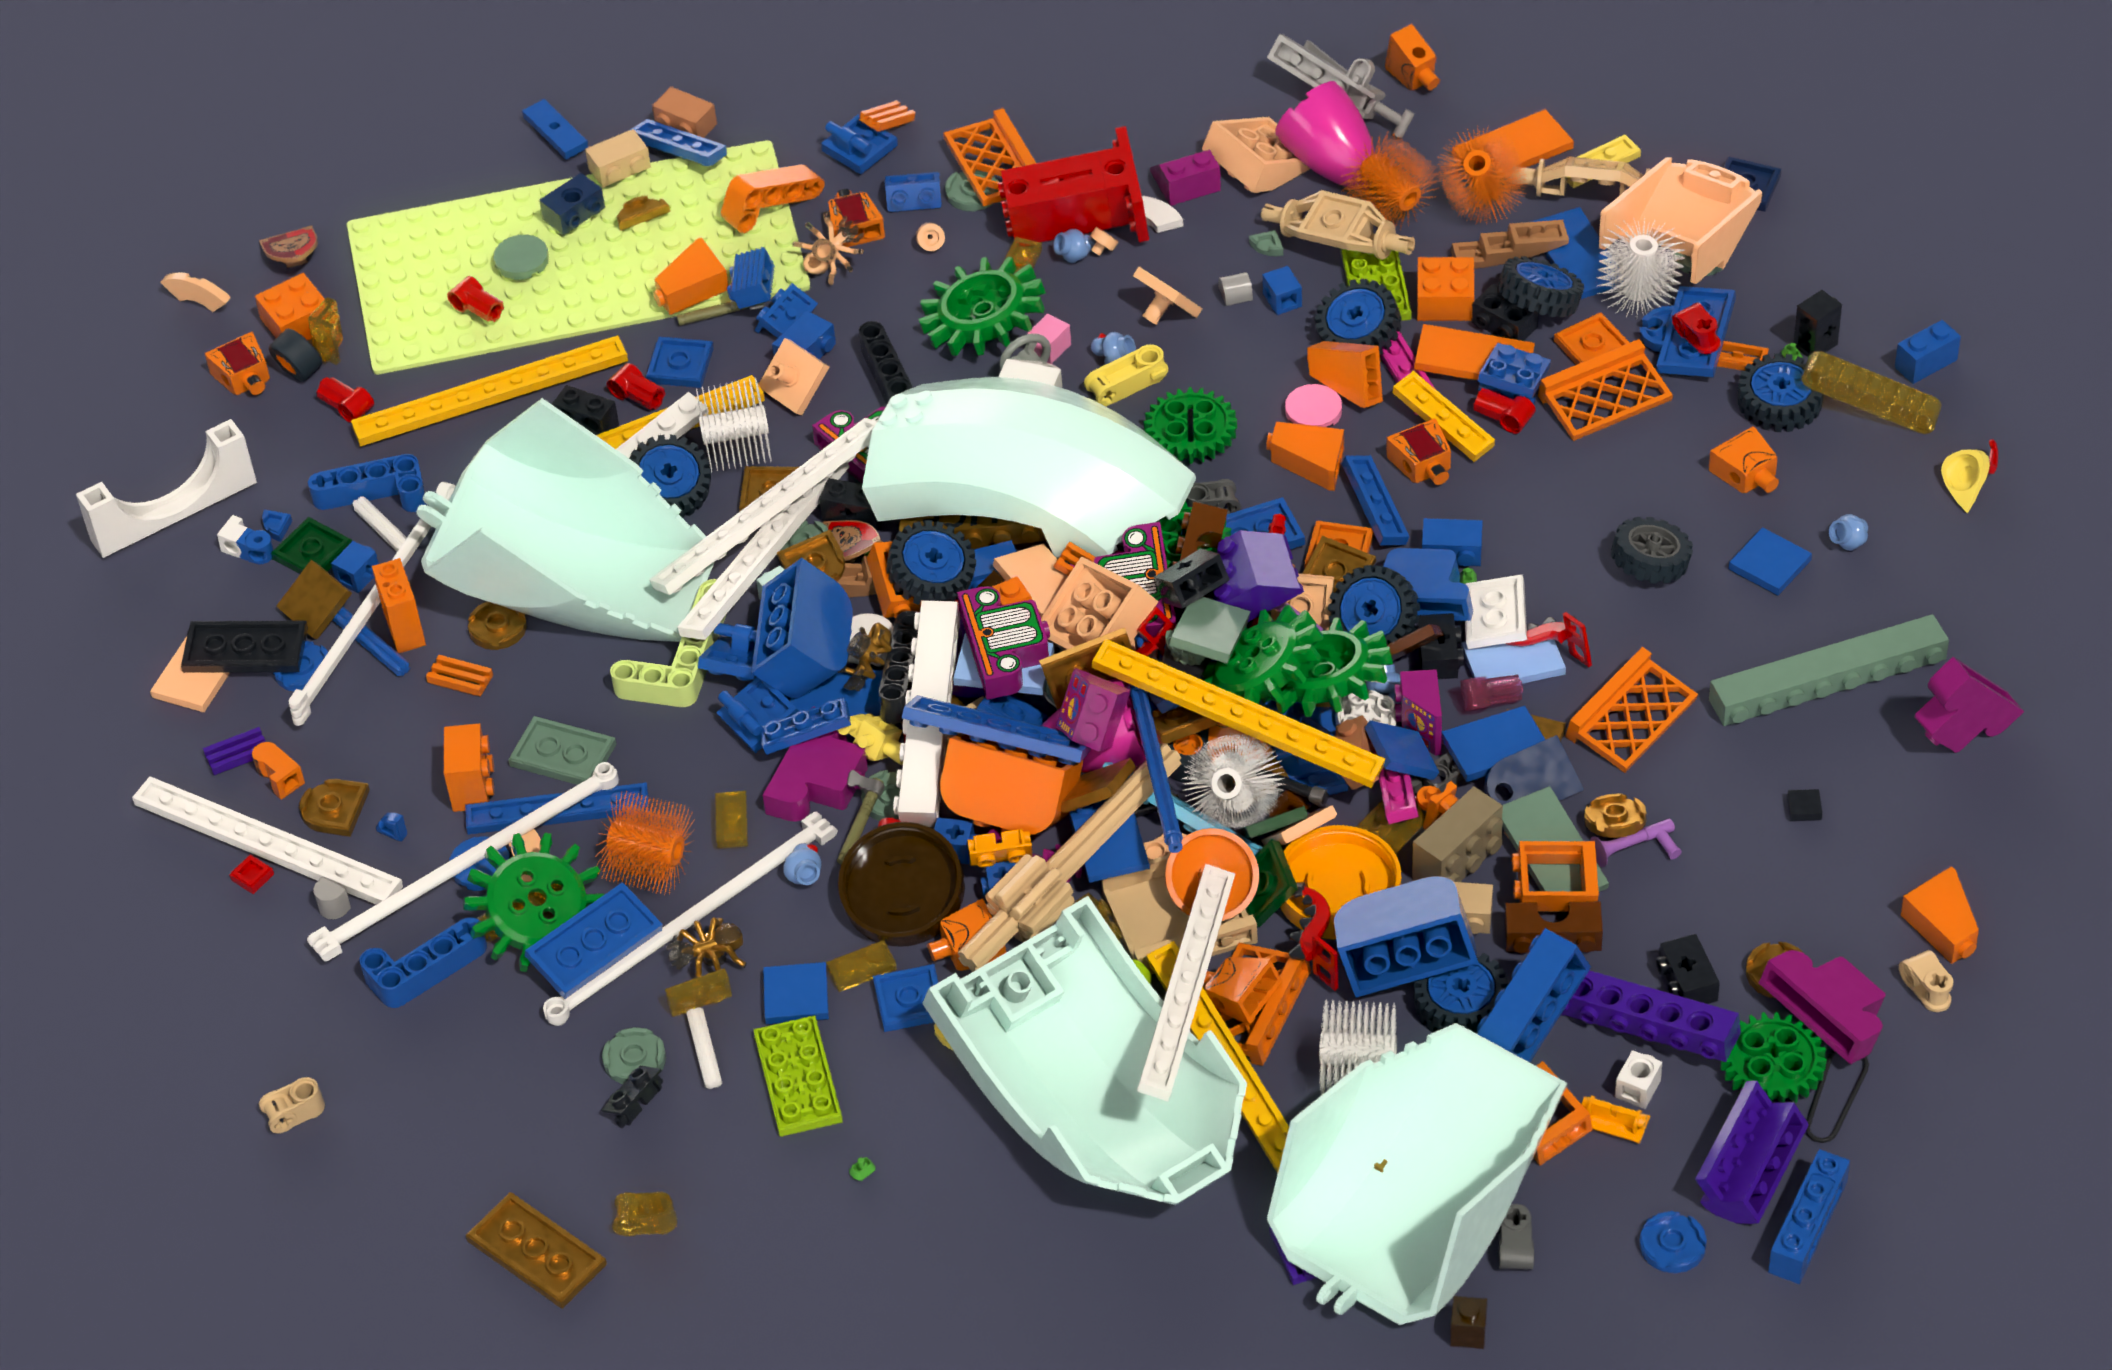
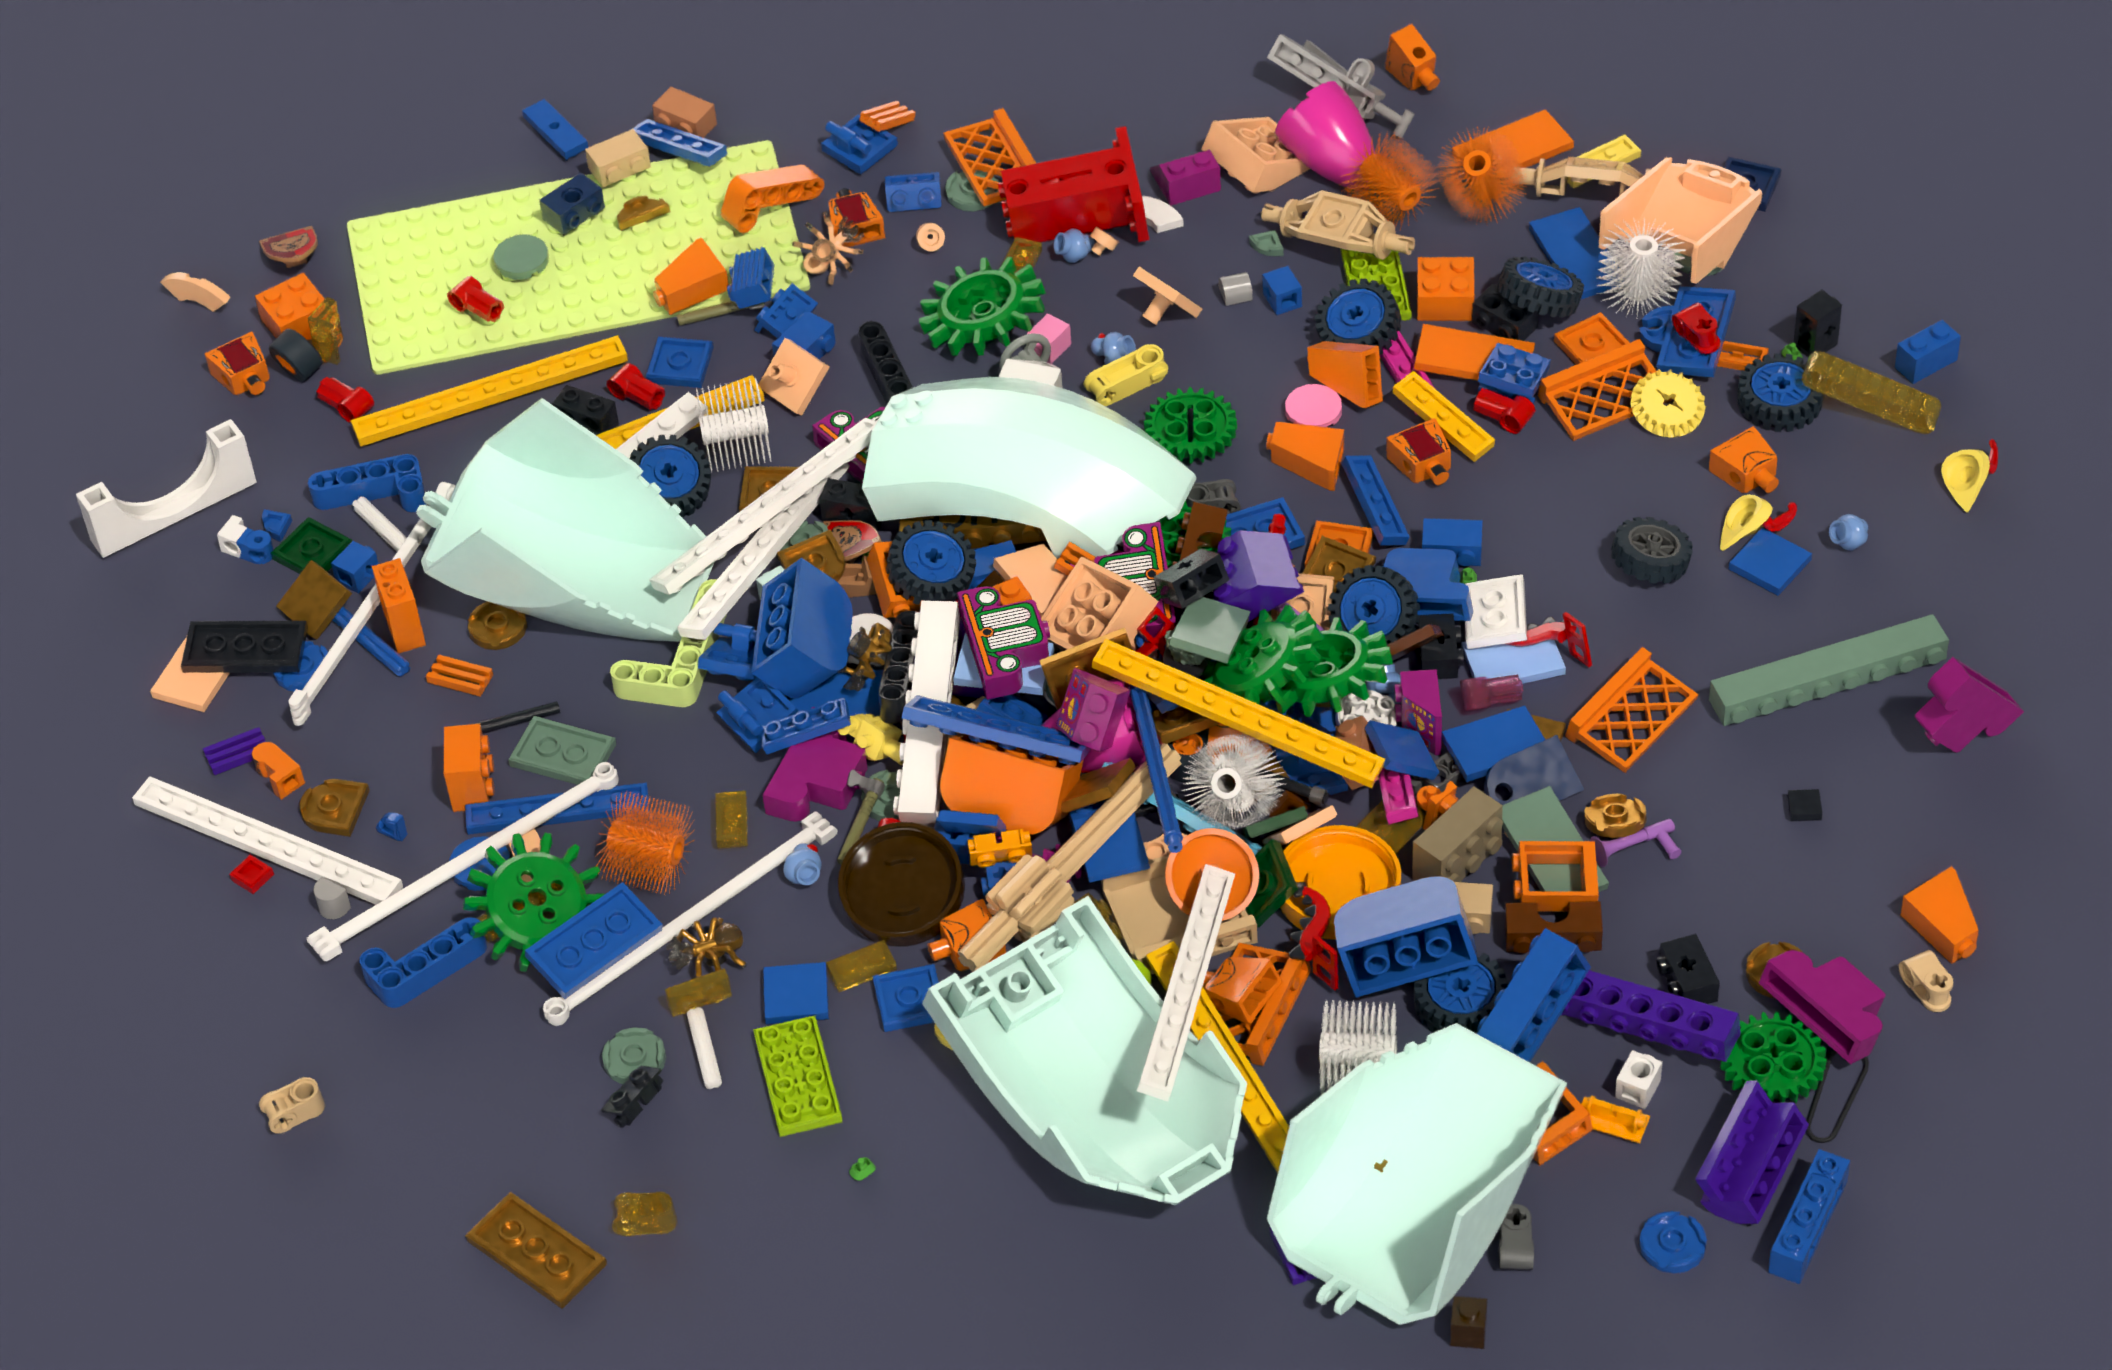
medium nougat slope [1450,220,1569,269] -> none
none -> black bar [474,701,560,733]
none -> blue tile [938,810,1007,836]
none -> light yellow gear [1630,369,1706,437]
none -> light yellow piece [1720,495,1797,551]

